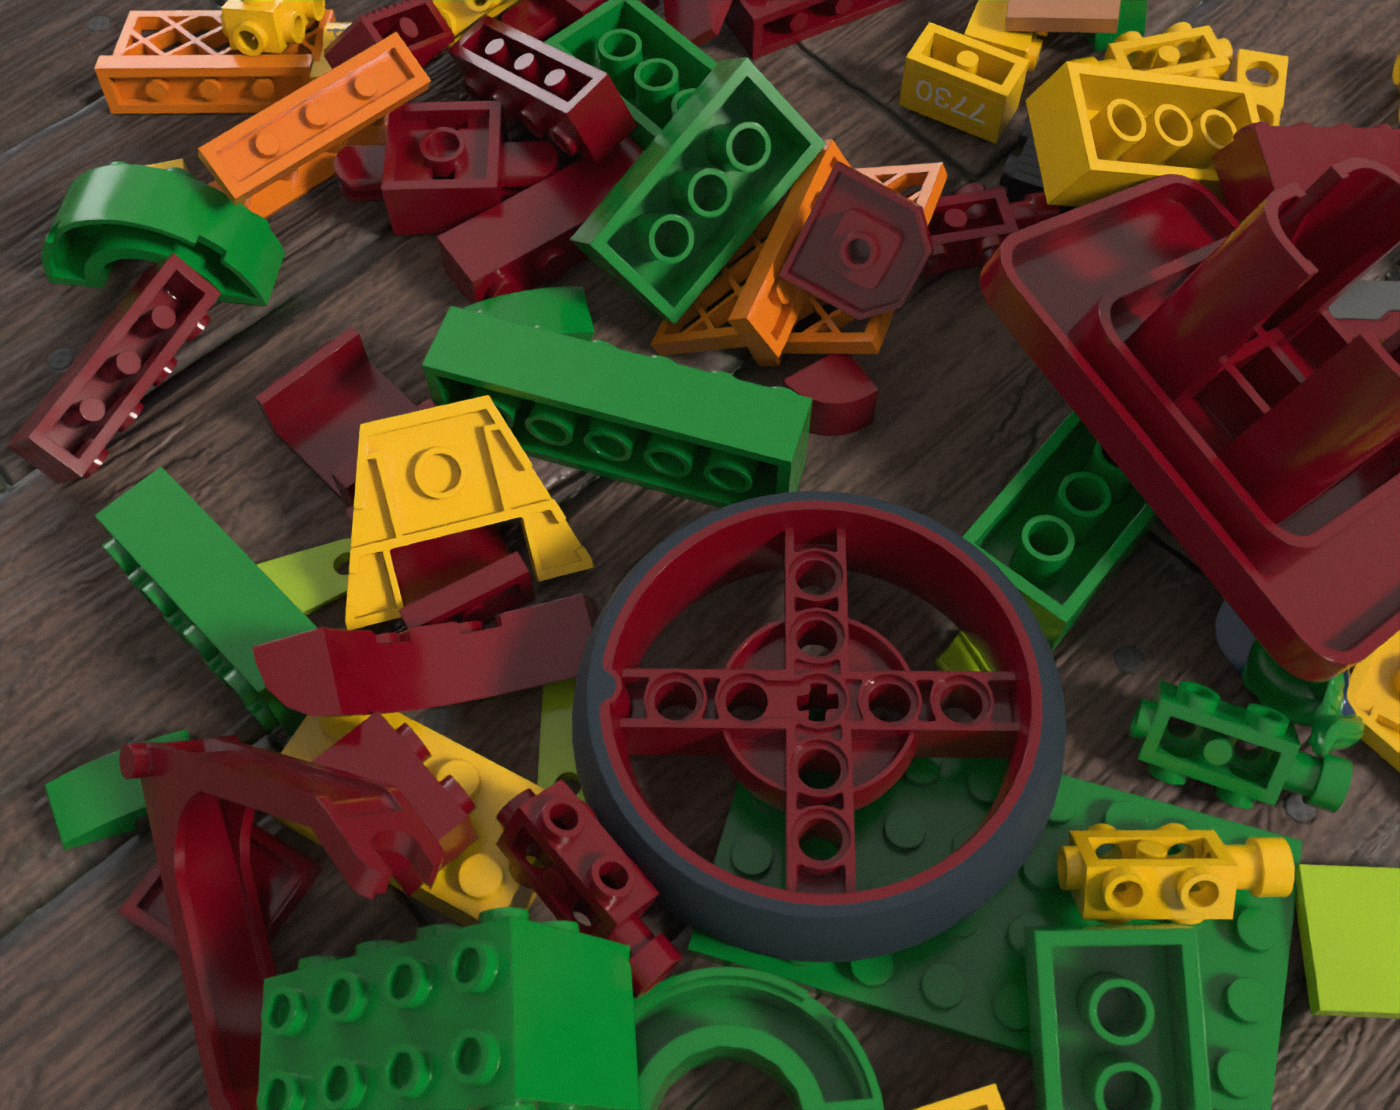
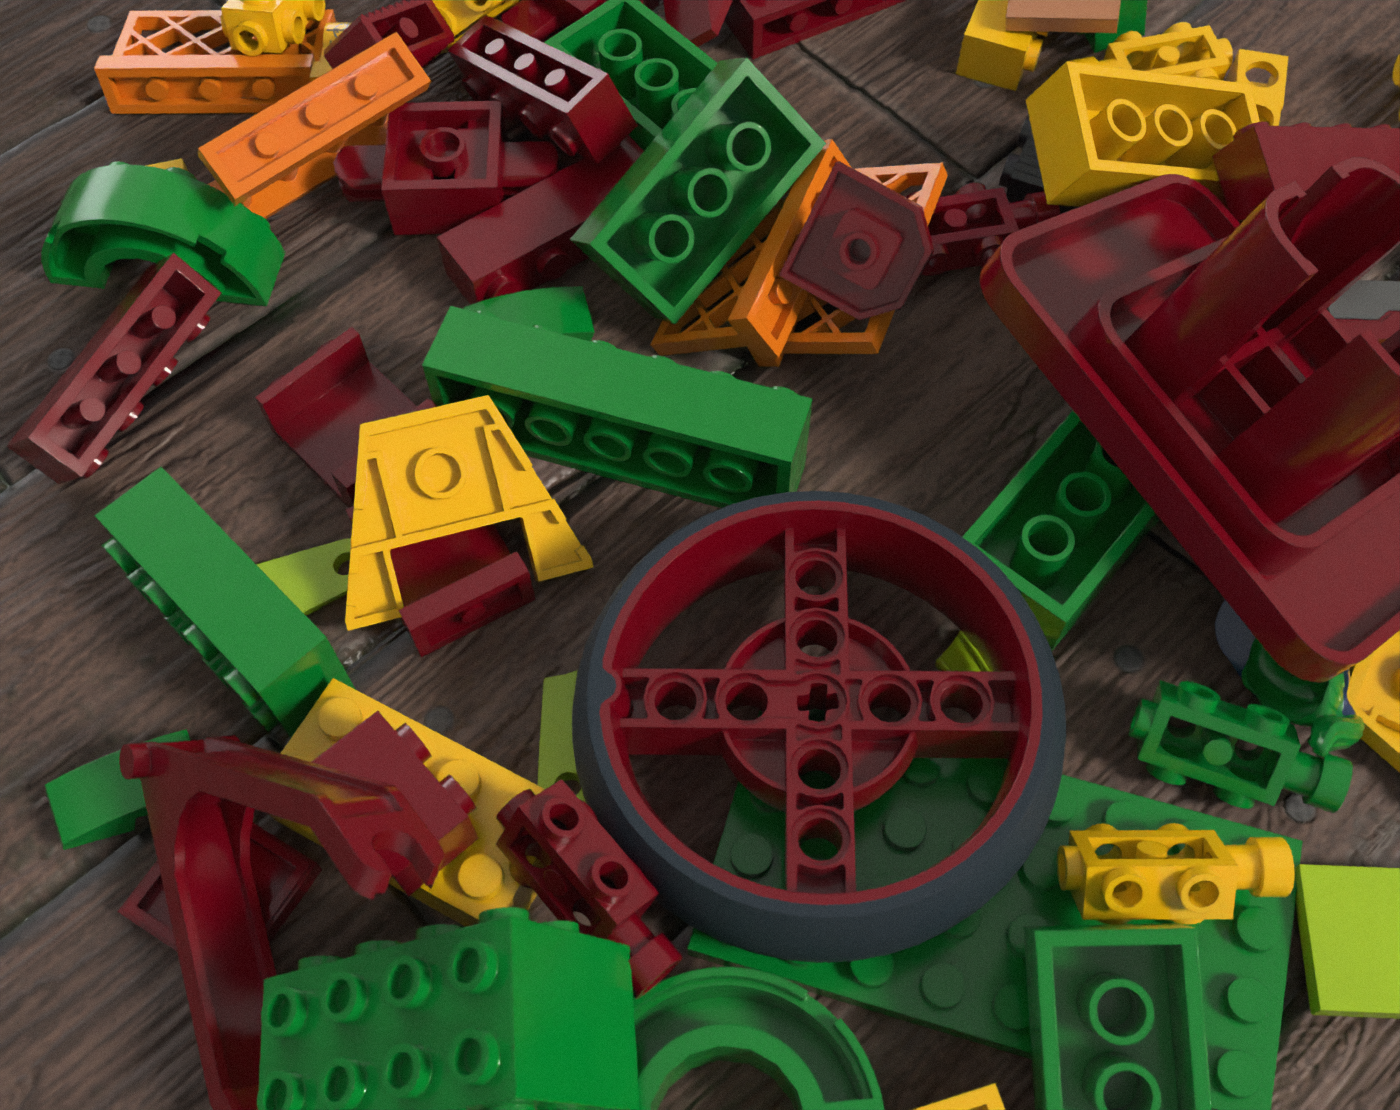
dark red brick [252,593,599,717] -> none
dark red brick [783,354,879,436] -> none
yellow brick [899,22,1030,144] -> none

